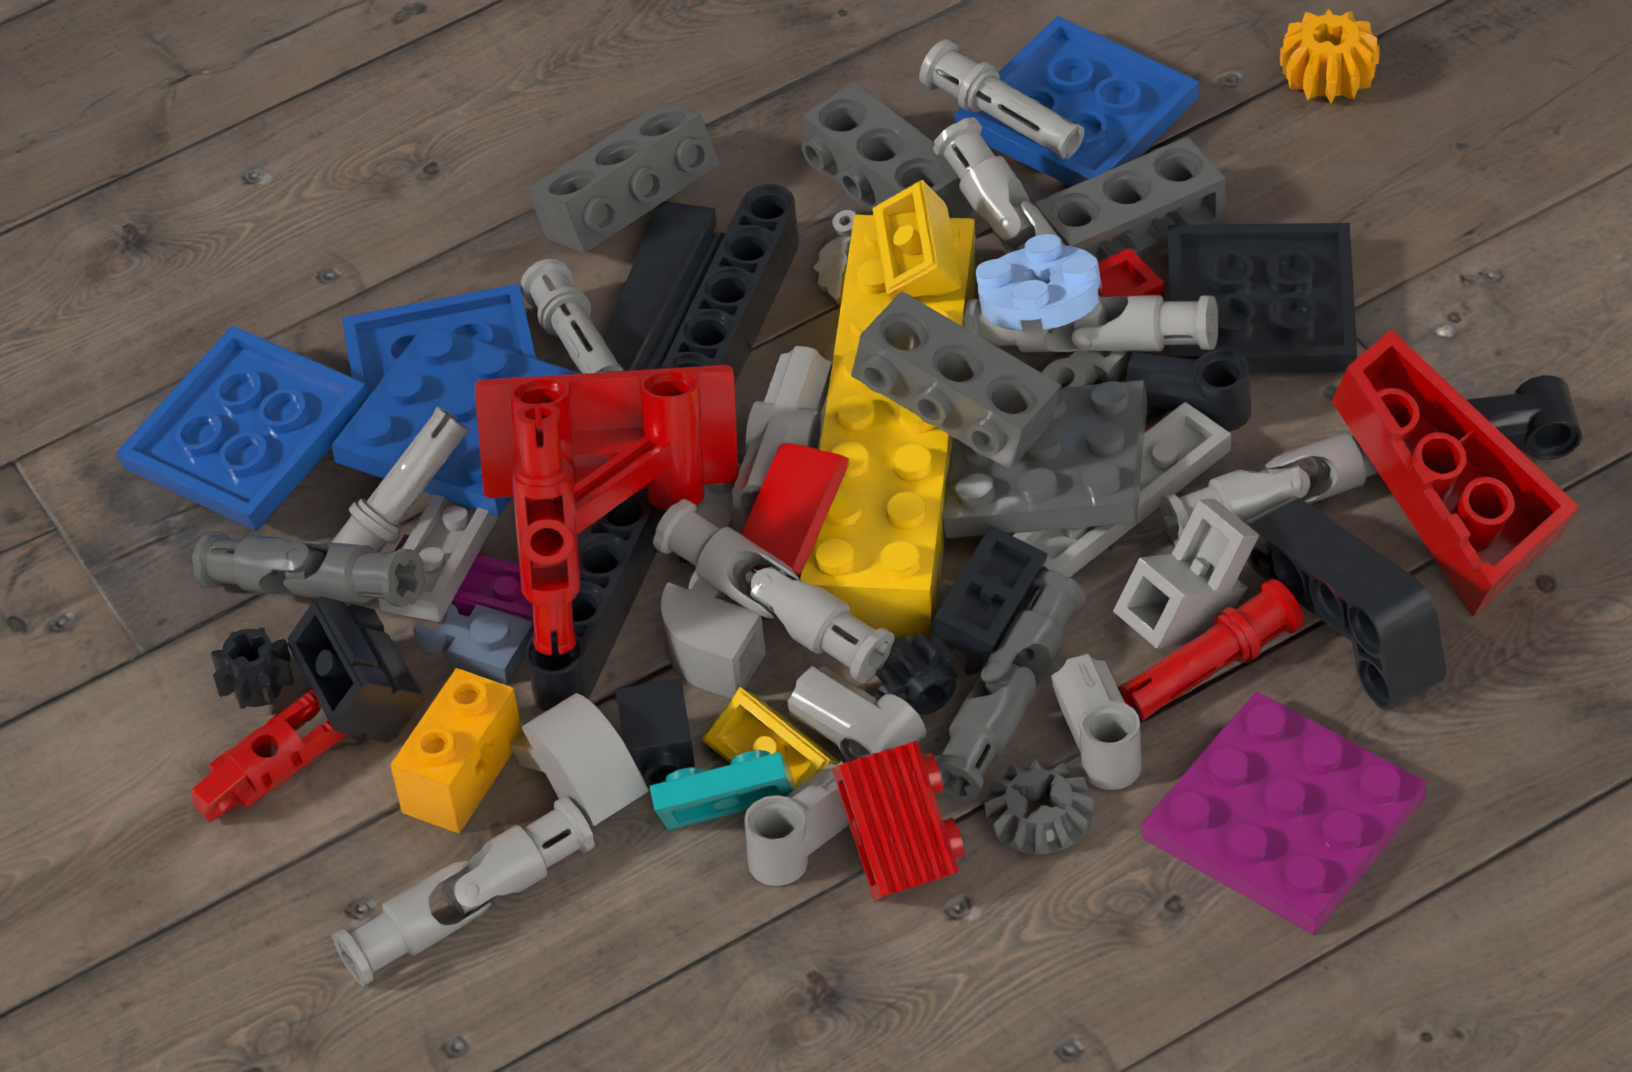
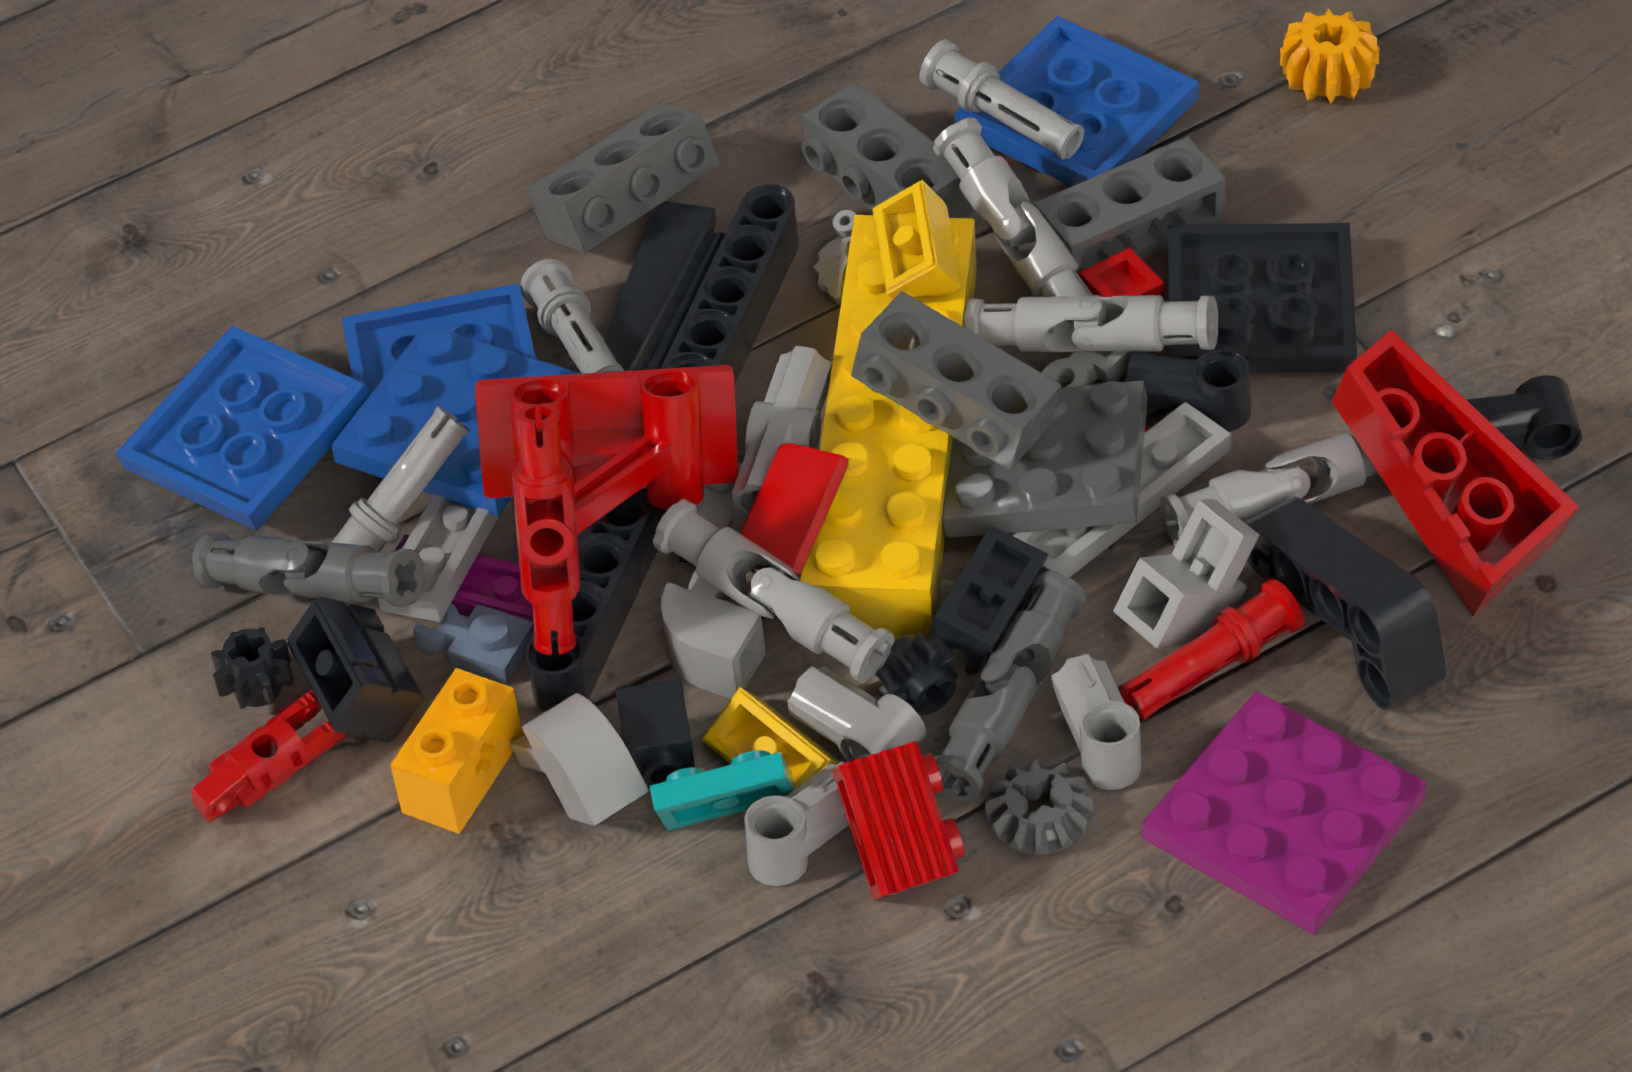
light grey piece [332,796,595,987] -> none
light blue plate [976,234,1102,331] -> none

